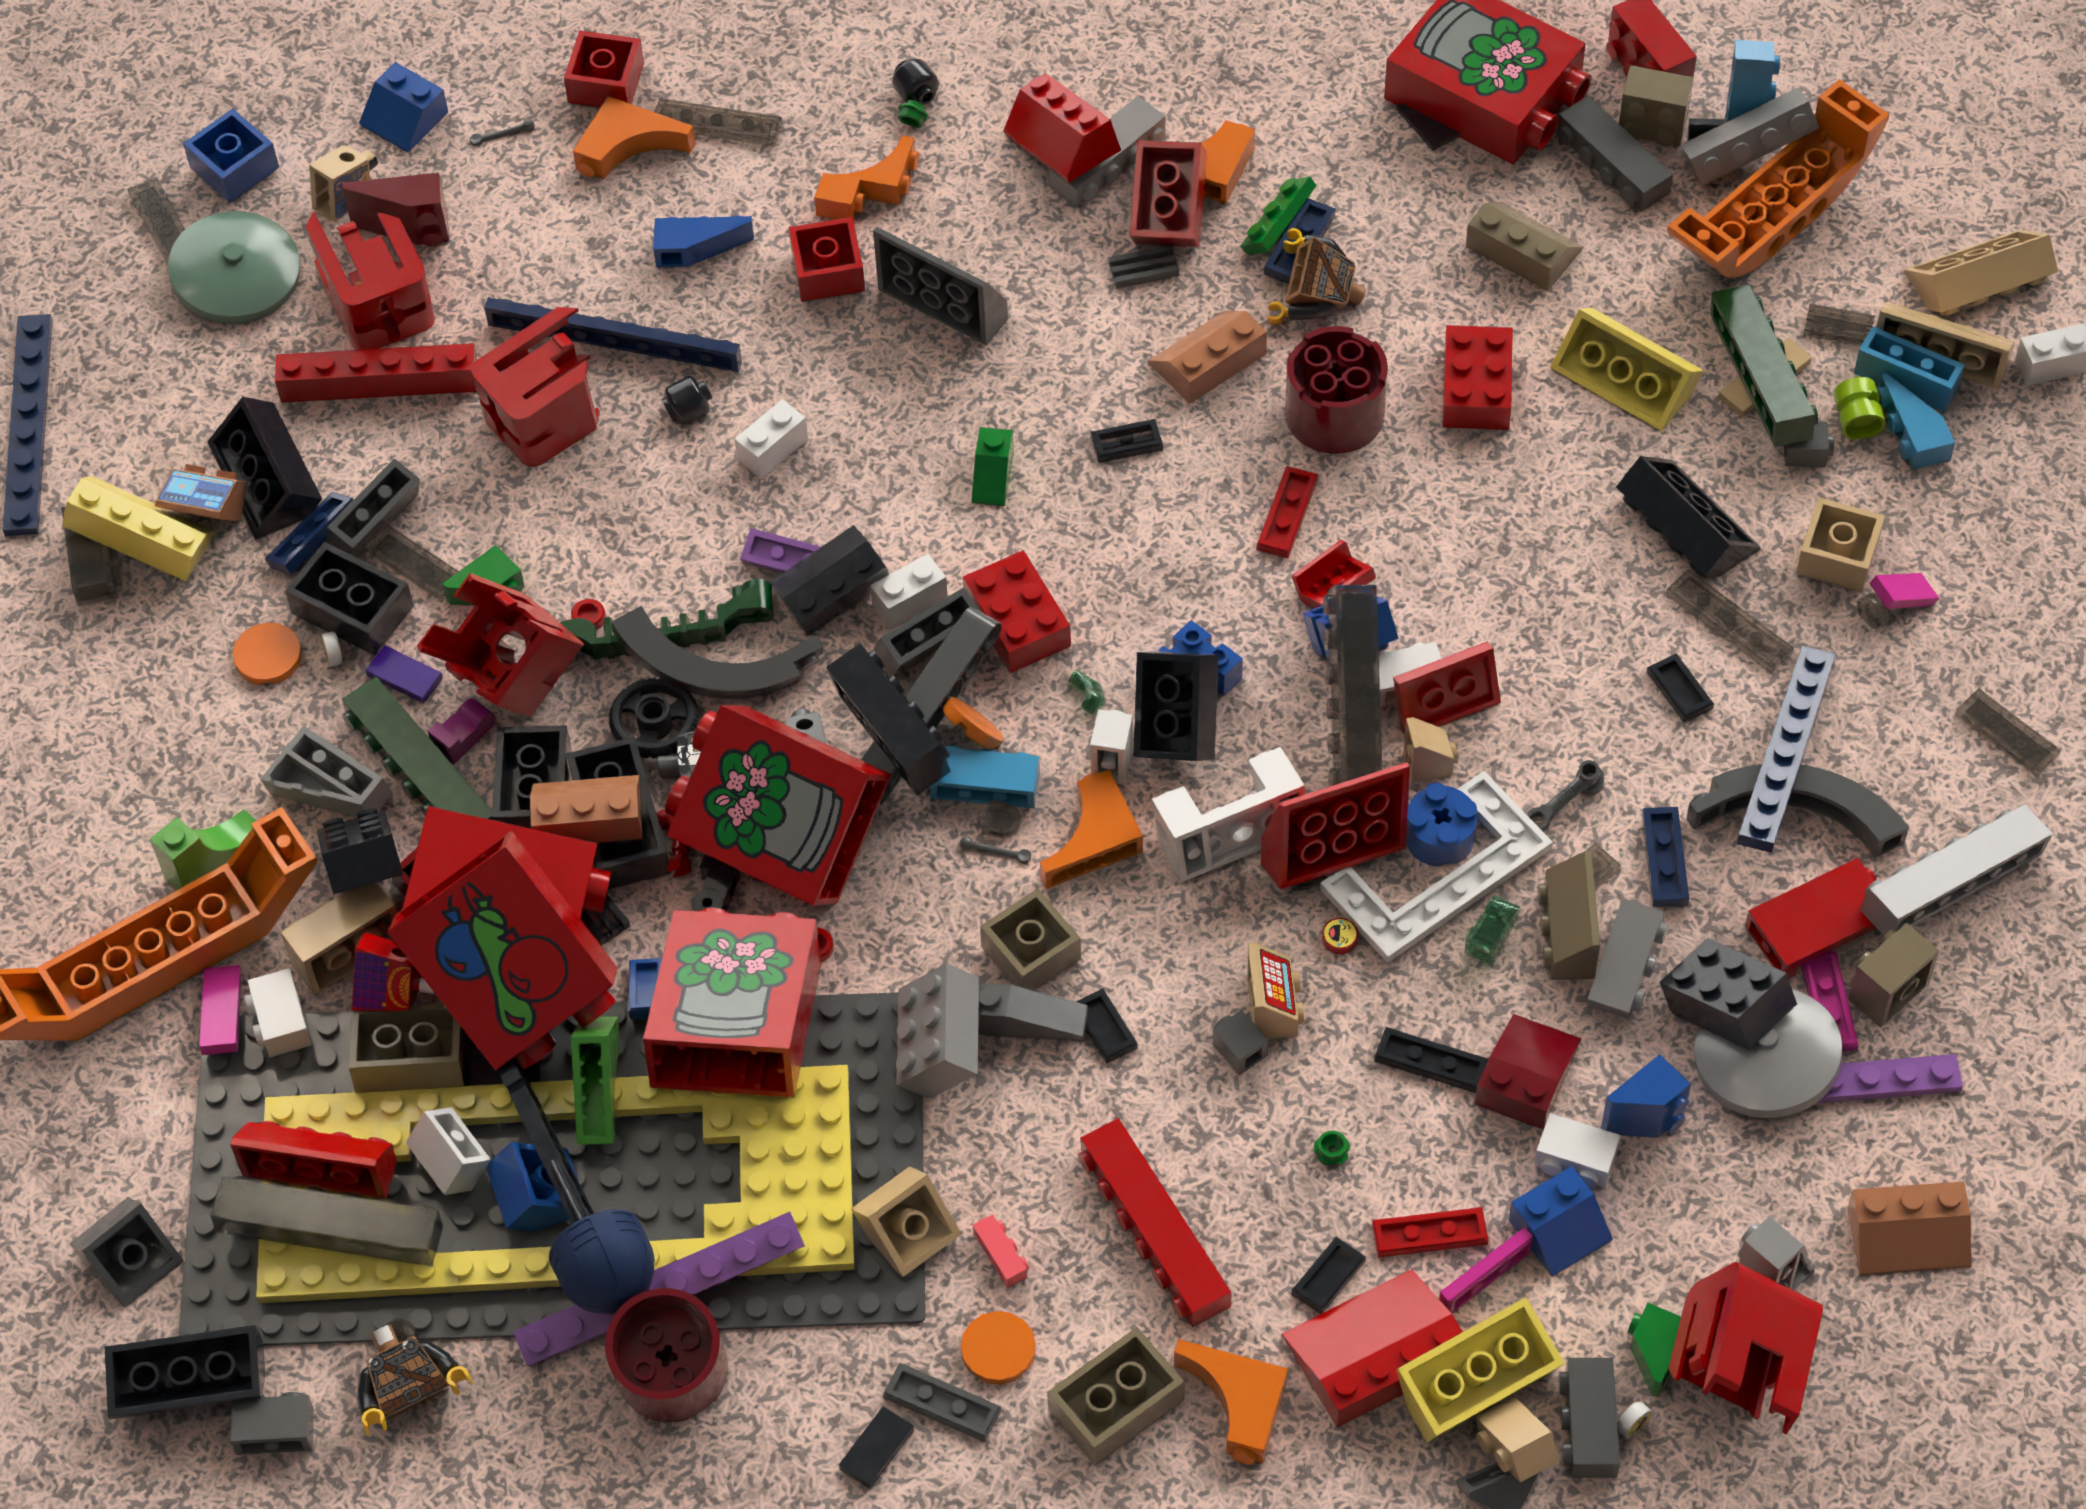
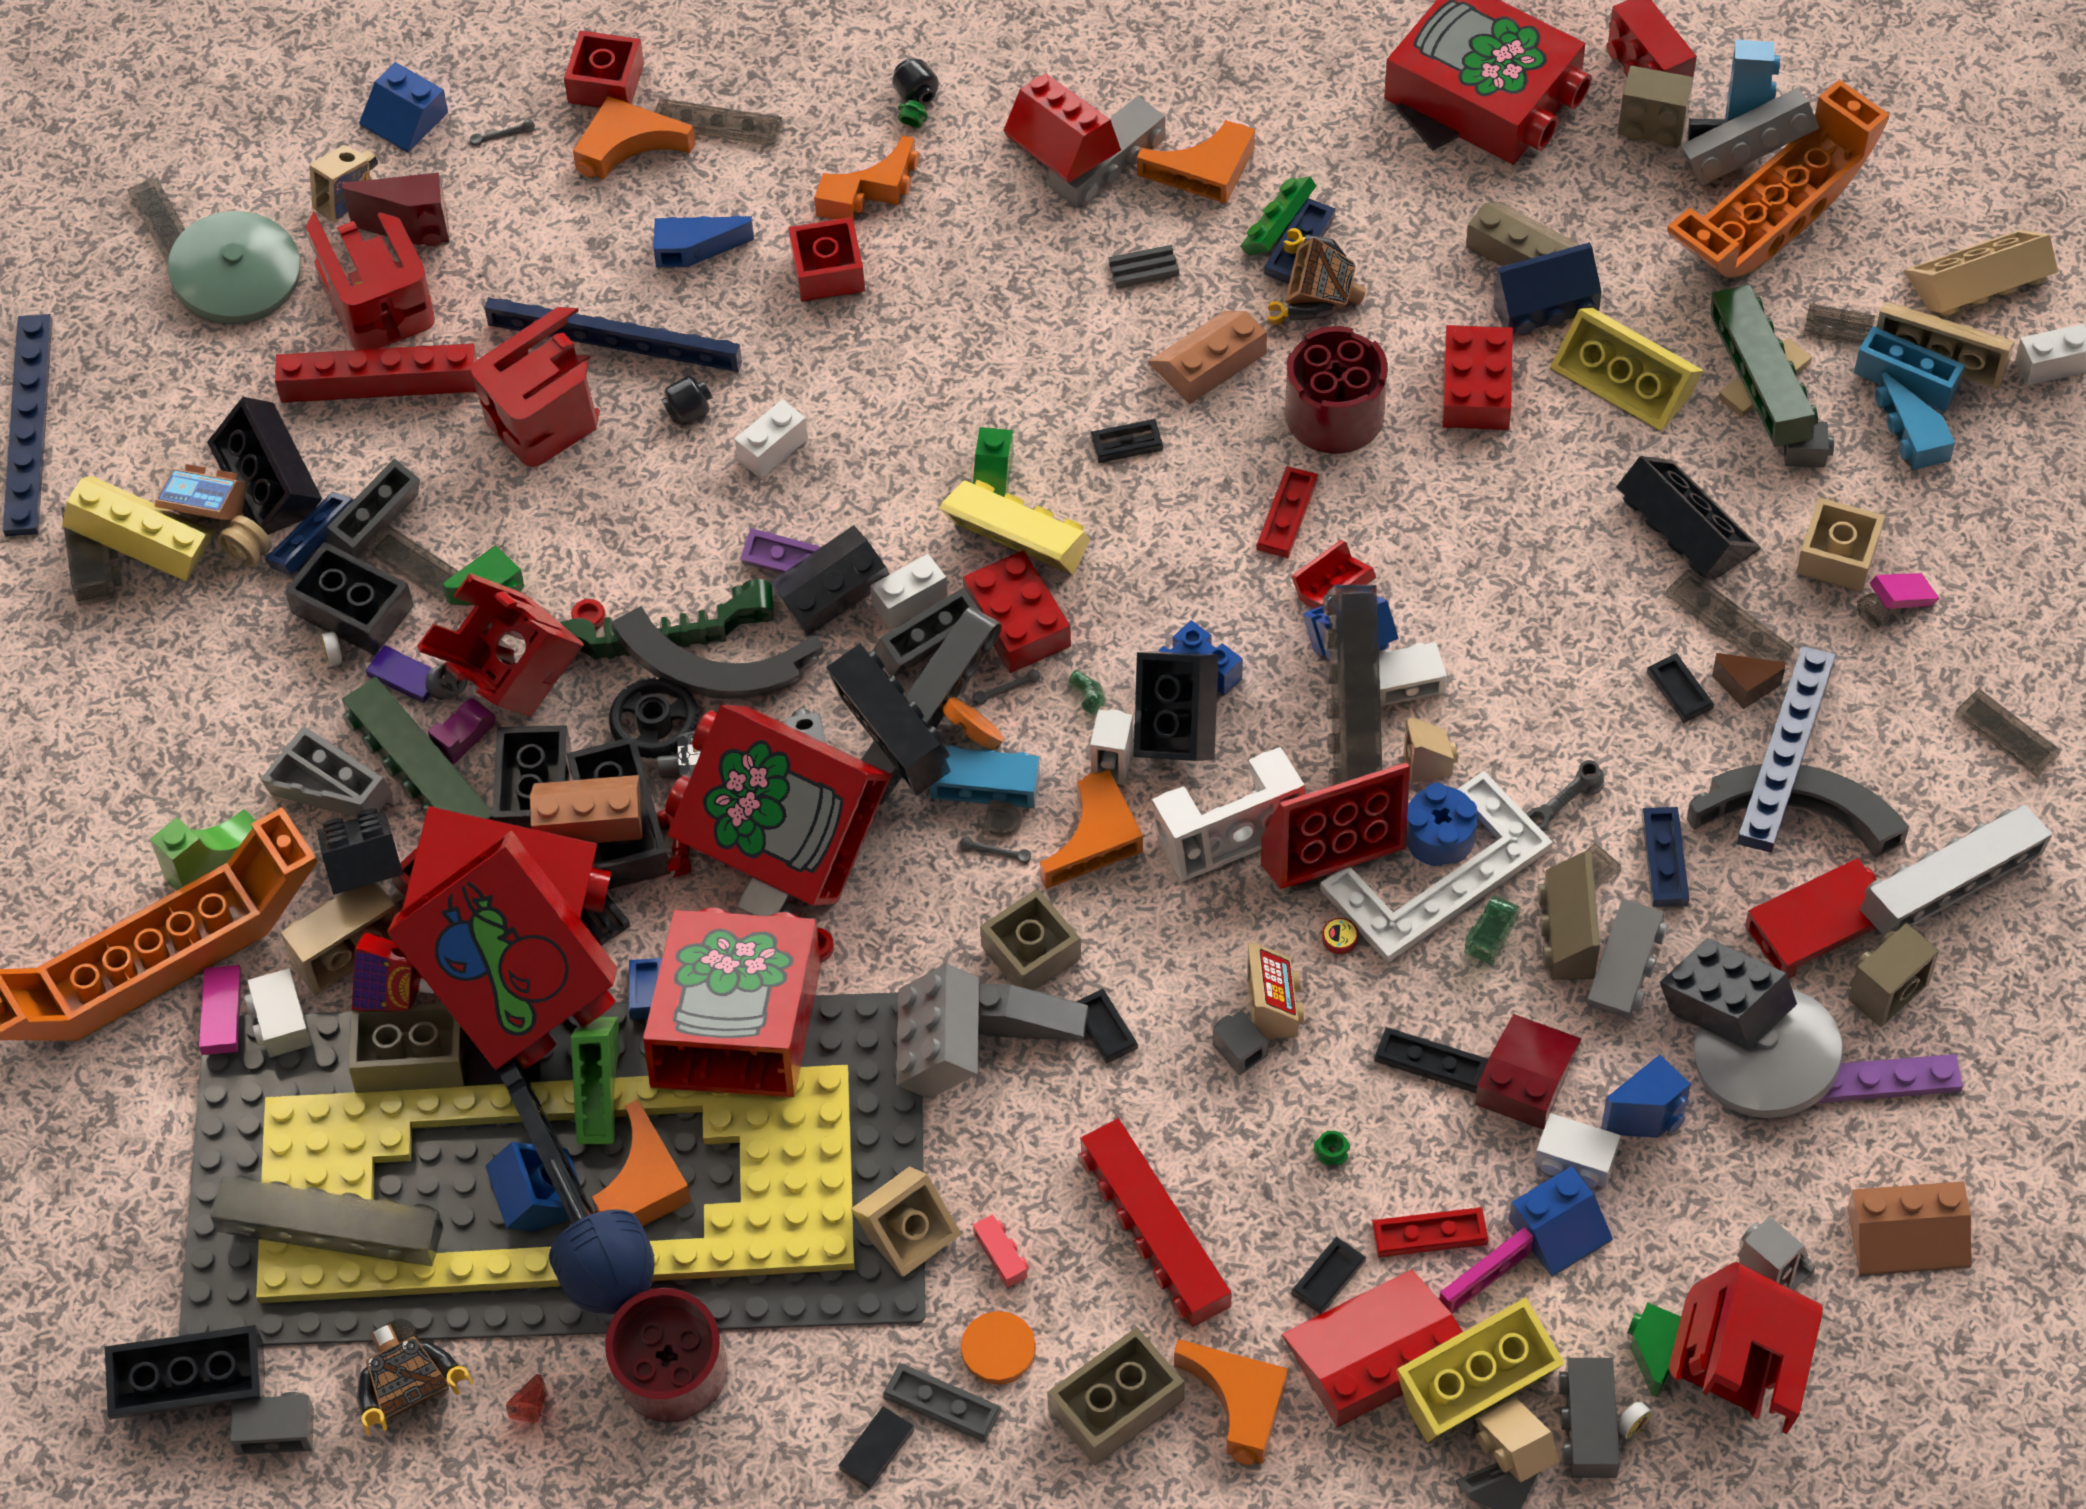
dark grey slope [70,1197,183,1307] -> none
blue brick [183,108,279,203] -> none
red slope [230,1121,397,1199] -> none
orange tile [232,622,302,685] -> none
white brick [406,1107,491,1195] -> none
medium lavender plate [513,1212,805,1366] -> none
black leg [692,855,740,911] -> none
dark grey slope [873,227,1008,346] -> none
red brick [1129,140,1207,247] -> none
red plate [1393,641,1501,736] -> none
dark grey brick [1557,96,1673,212] -> none
dark pink tile [1801,951,1859,1052] -> none
lime wheel [1833,377,1886,439] -> none
none -> tan wheel [218,515,272,568]
none -> dark grey wheel [425,662,468,700]
none -> clear red slope [506,1374,547,1423]
none -> orange arch [592,1099,691,1226]
none -> dark grey brick [737,876,799,916]
none -> light yellow slope [939,480,1090,575]
none -> dark grey hinge [973,669,1040,705]
none -> dark blue slope [1493,242,1602,335]
none -> reddish brown slope [1712,653,1786,709]

